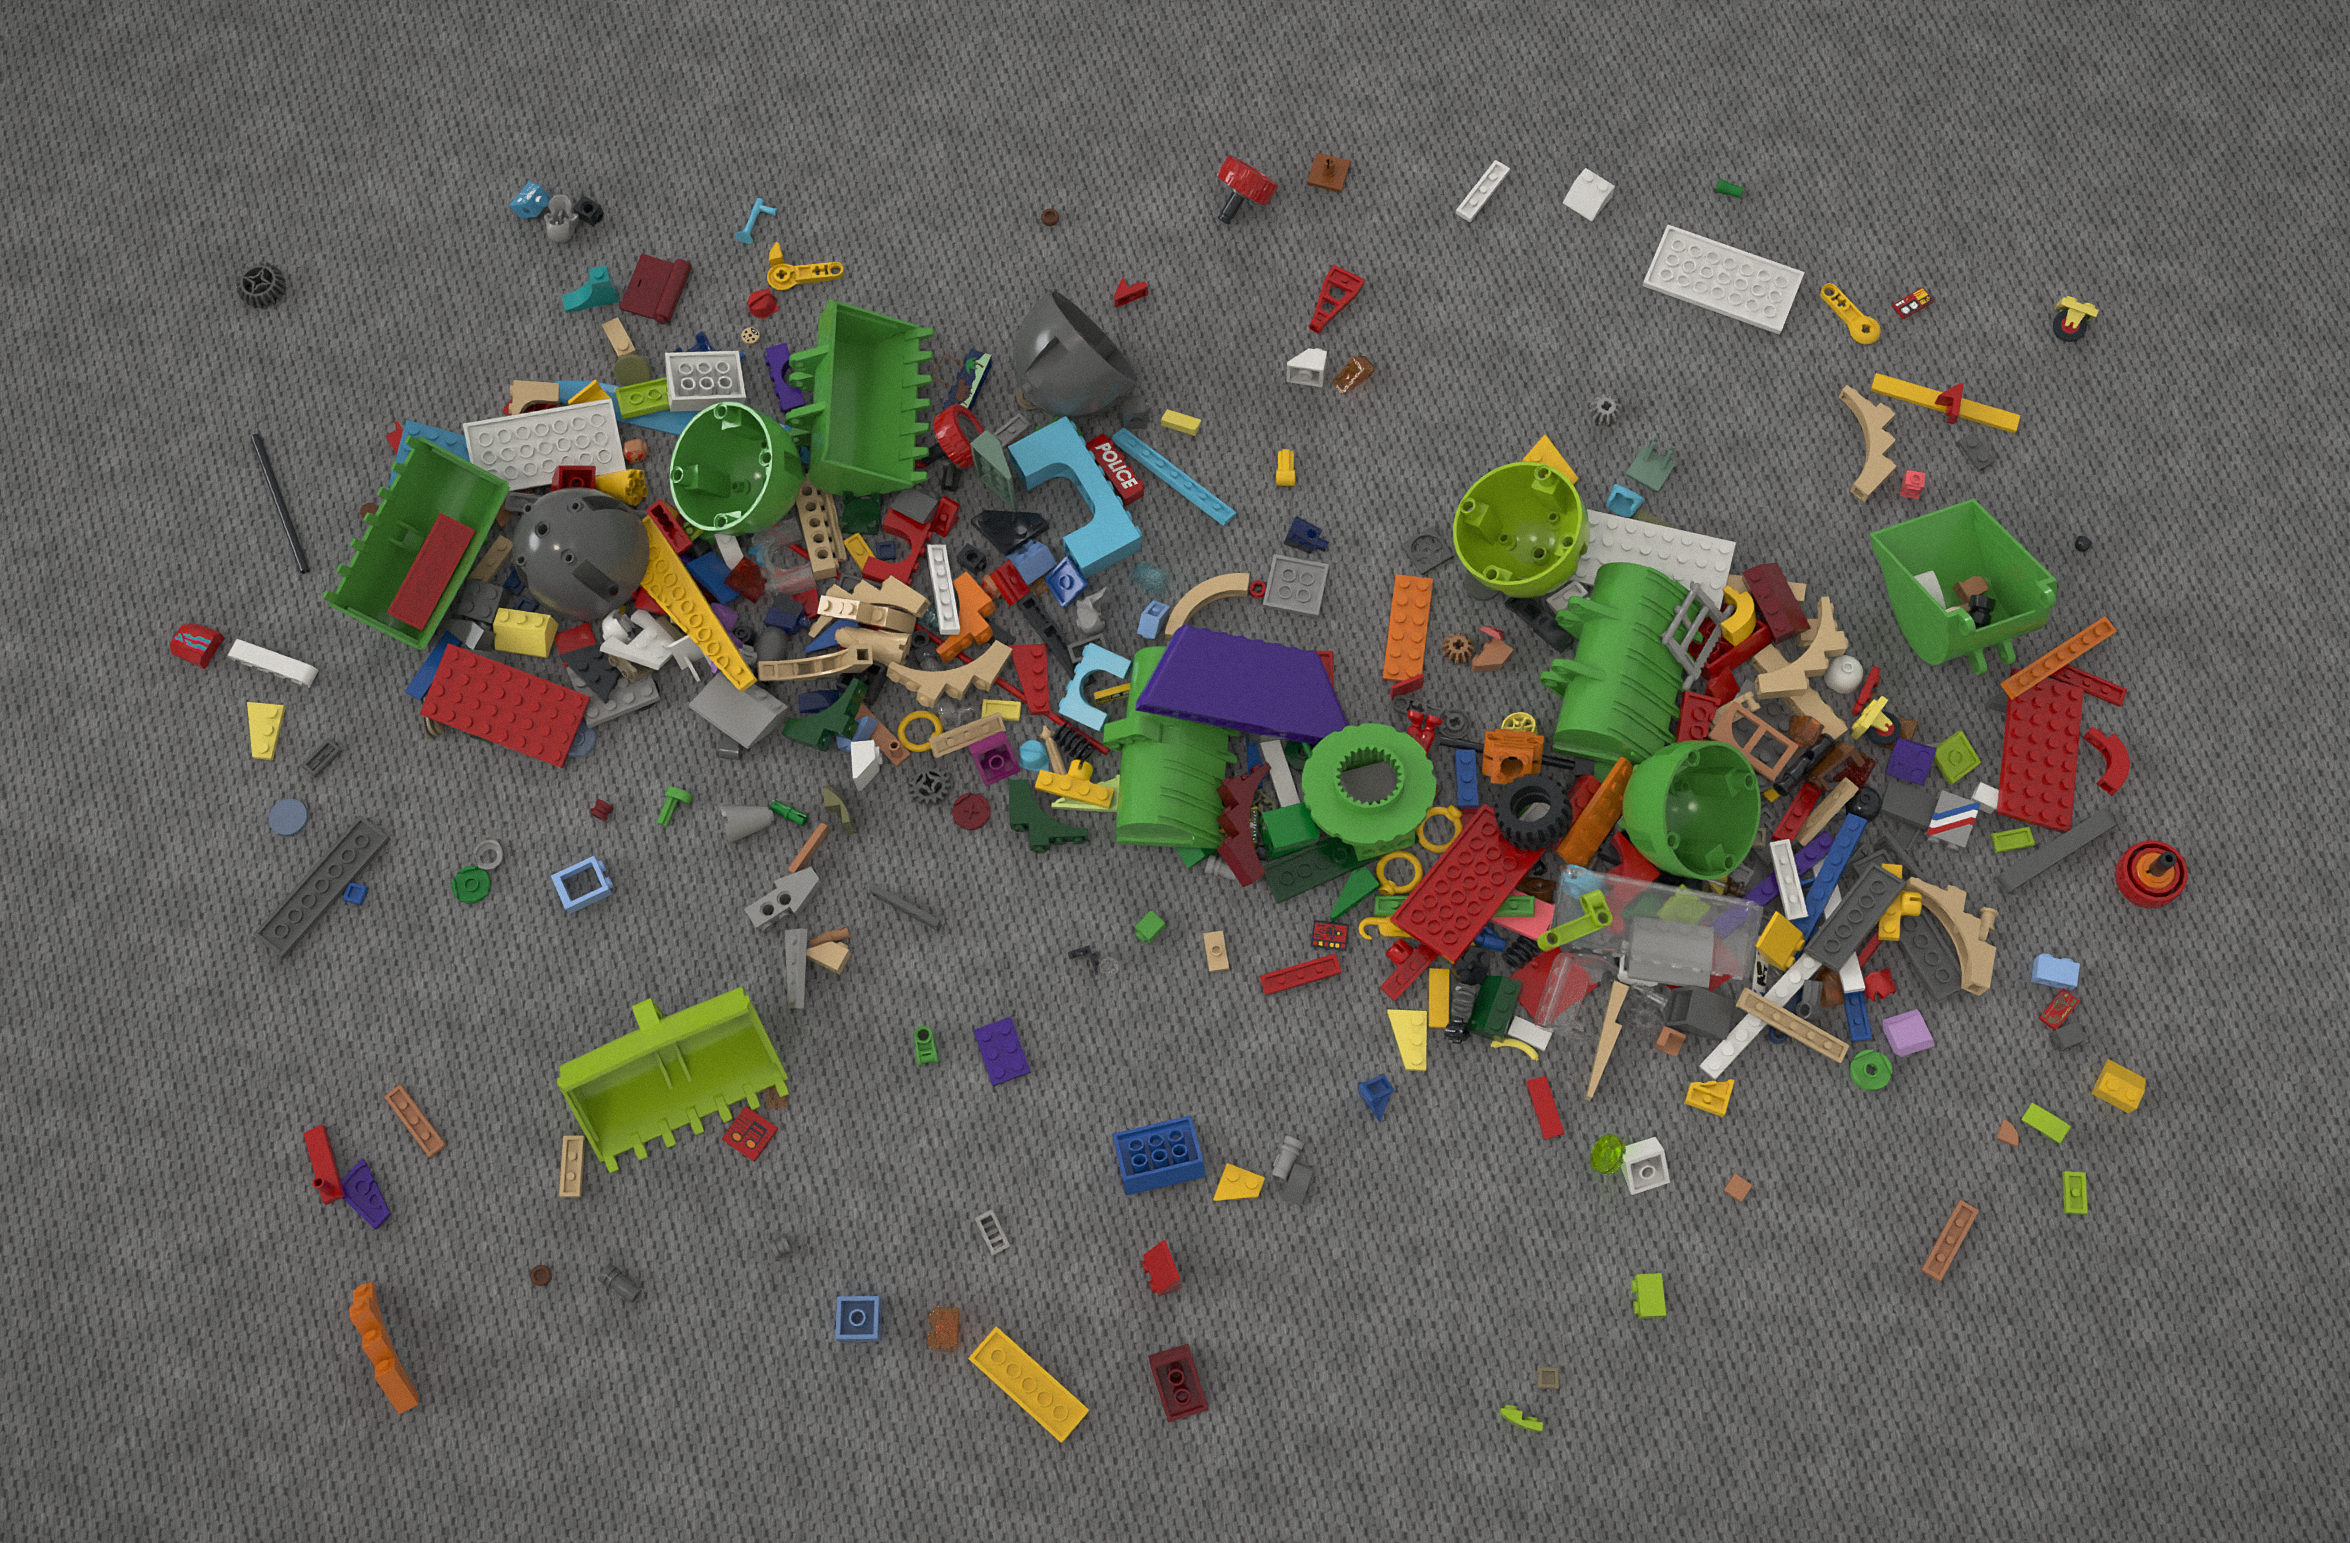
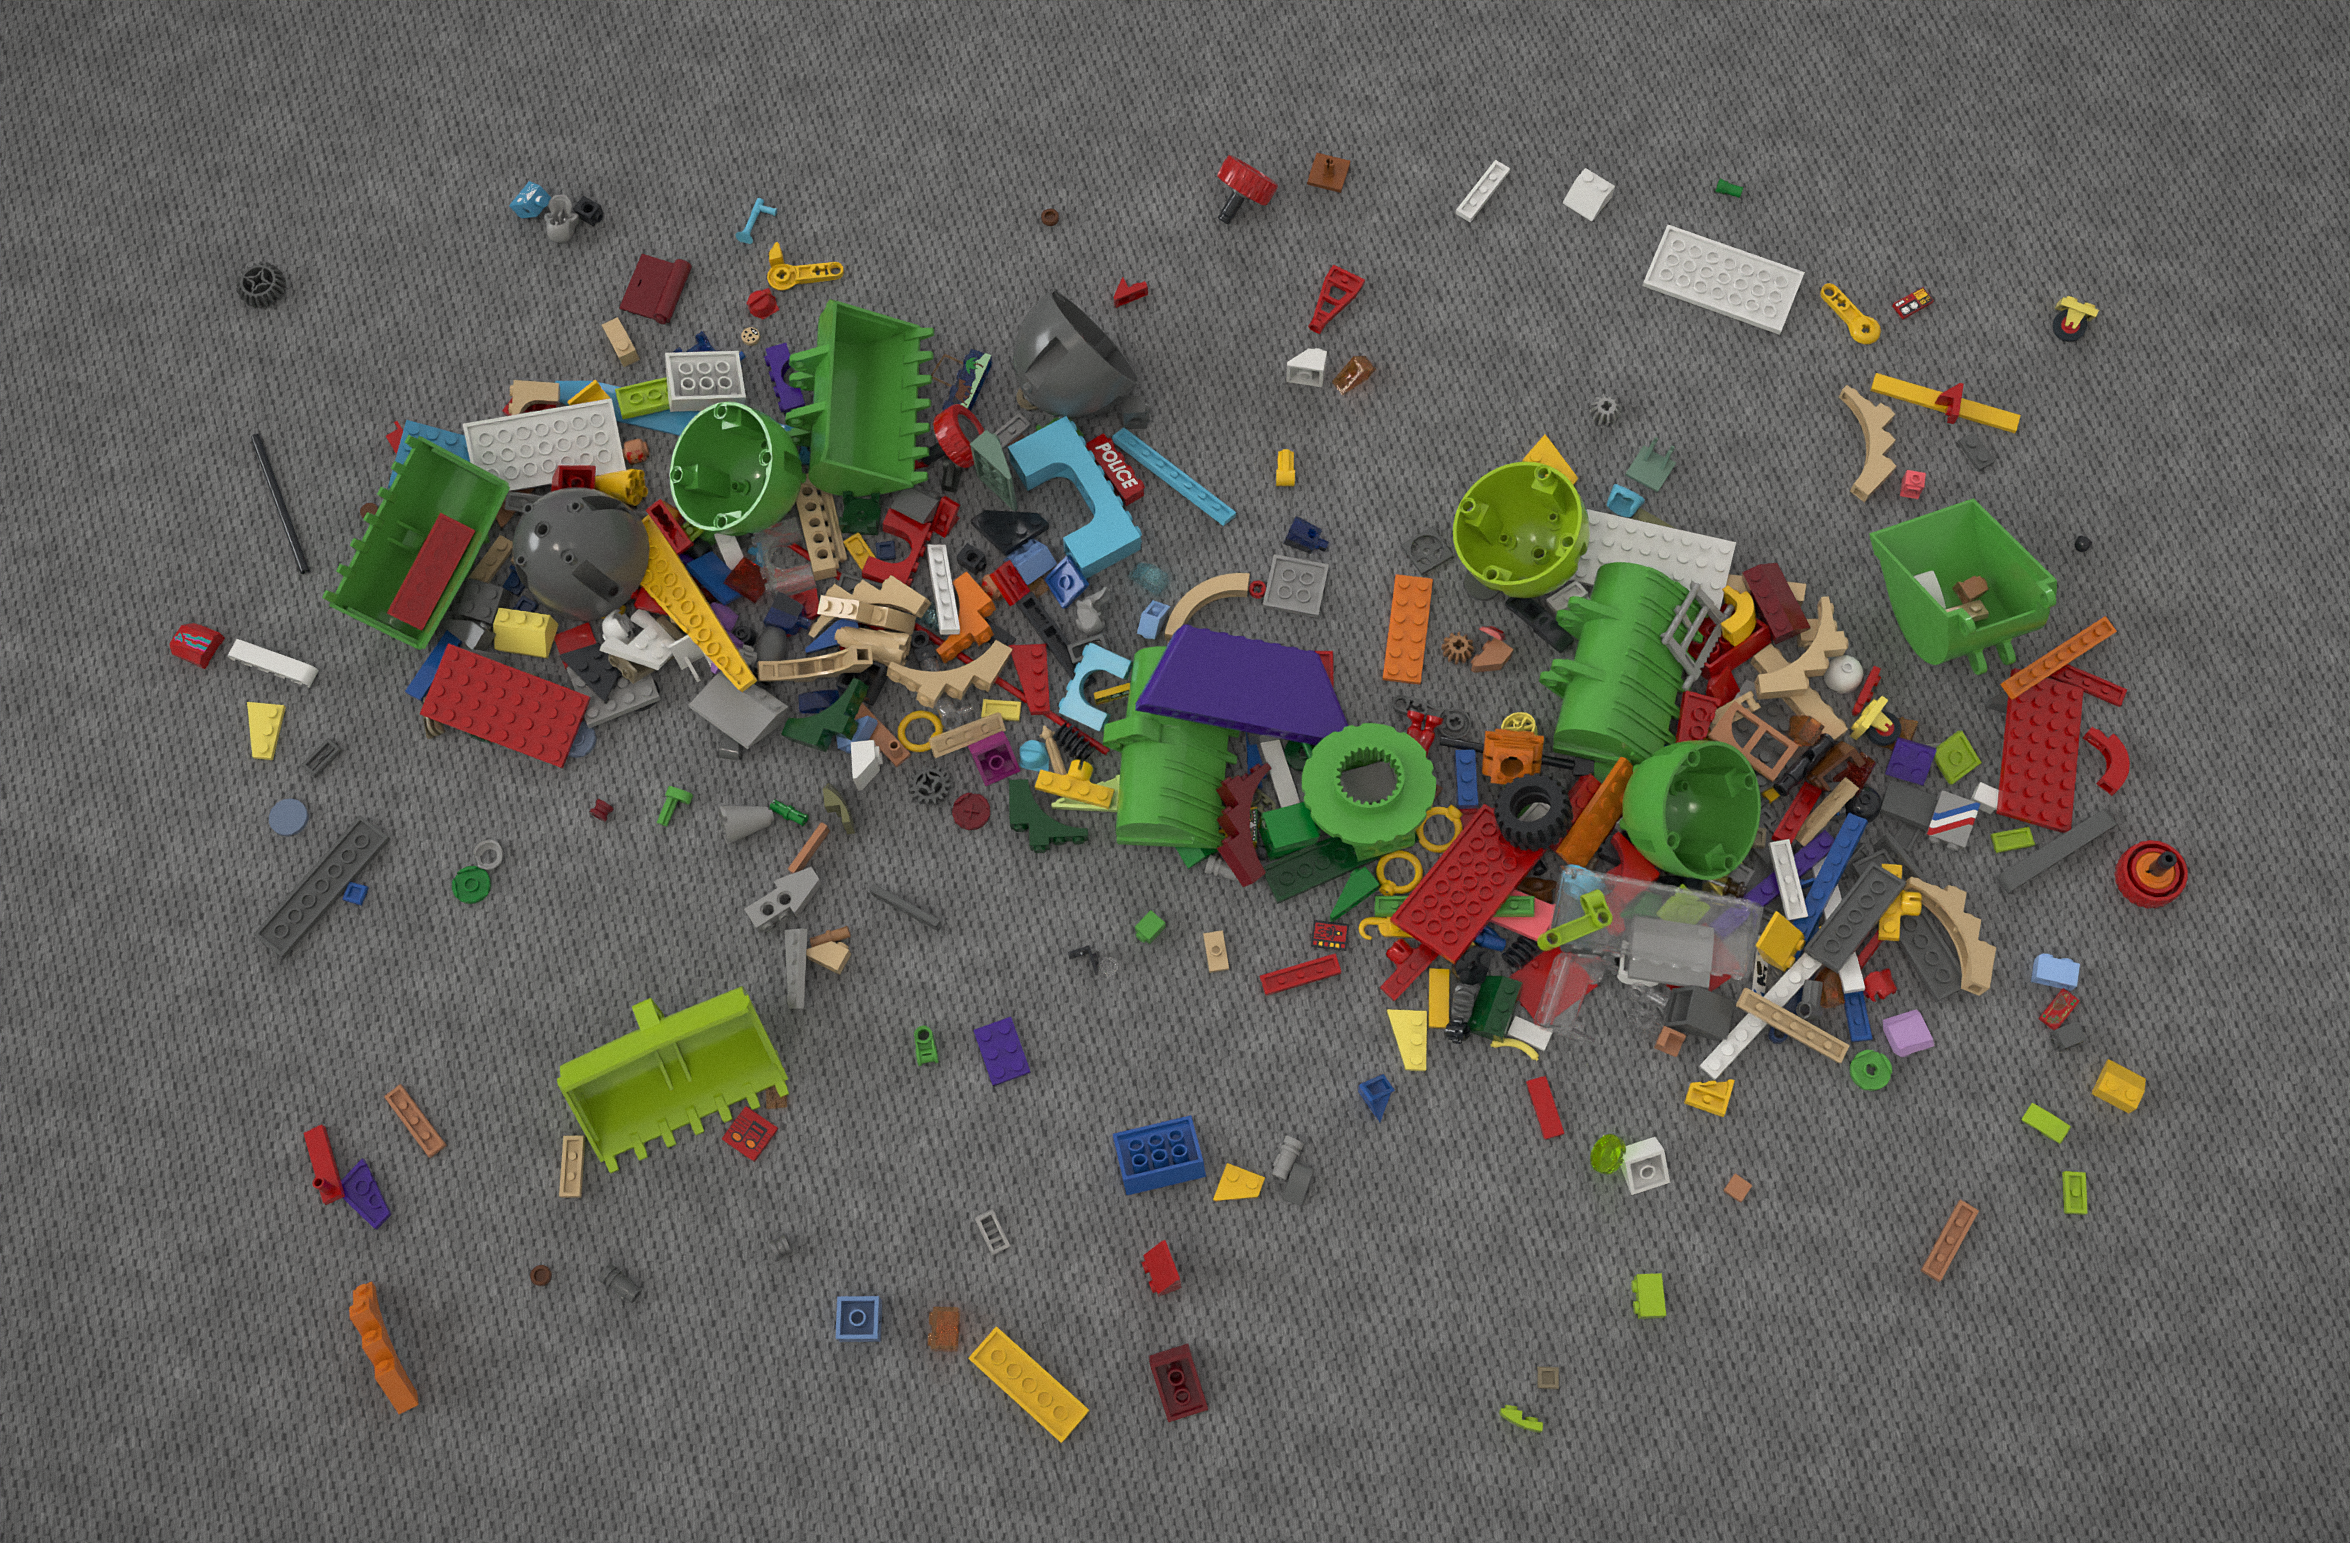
light blue window [551,856,613,914] -> none
teal arch [562,265,619,313] -> none
olive tile [614,354,651,386] -> none
light yellow slope [1161,409,1202,436] -> none
red piece [1389,673,1425,700] -> none
tan slope [1585,980,1629,1102] -> none
black wheel [1967,595,1996,627] -> none
tan connector [1978,907,1999,941] -> none
nougat tile [1996,1119,2019,1147] -> none

